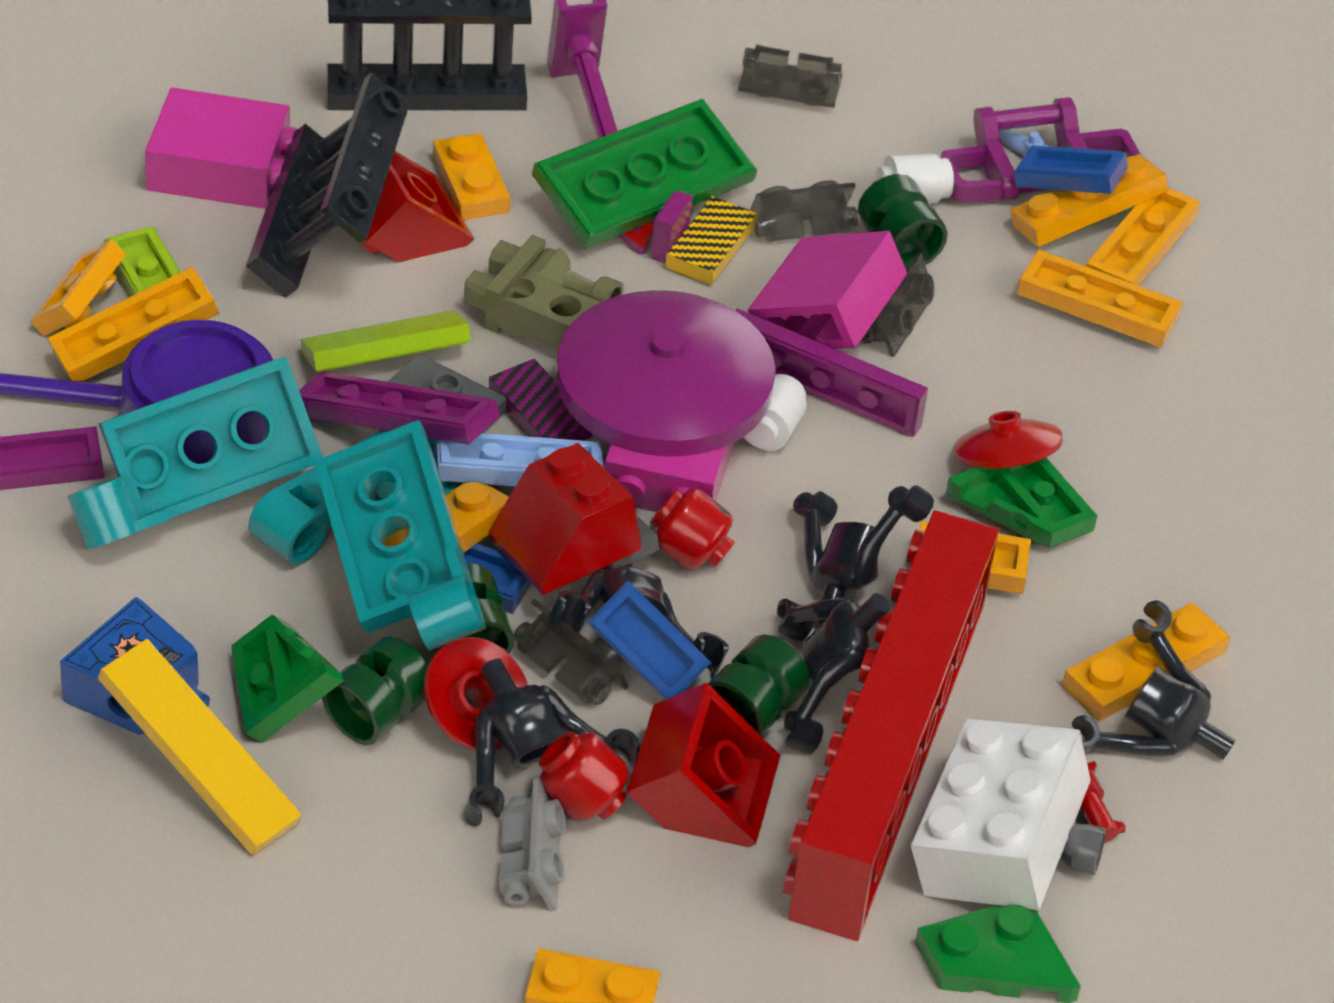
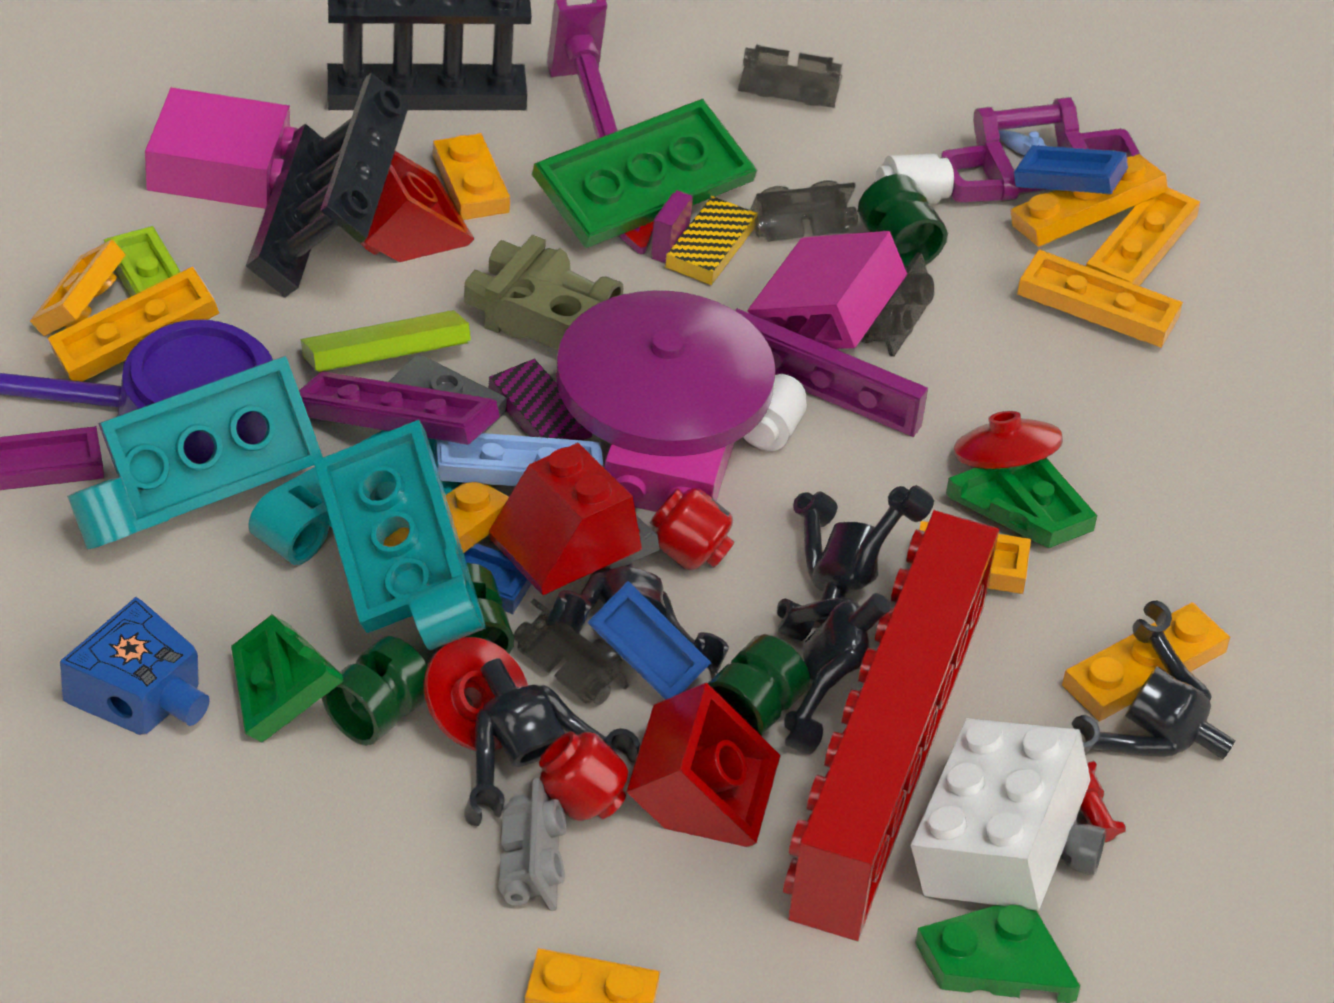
yellow tile [98,639,302,856] -> none

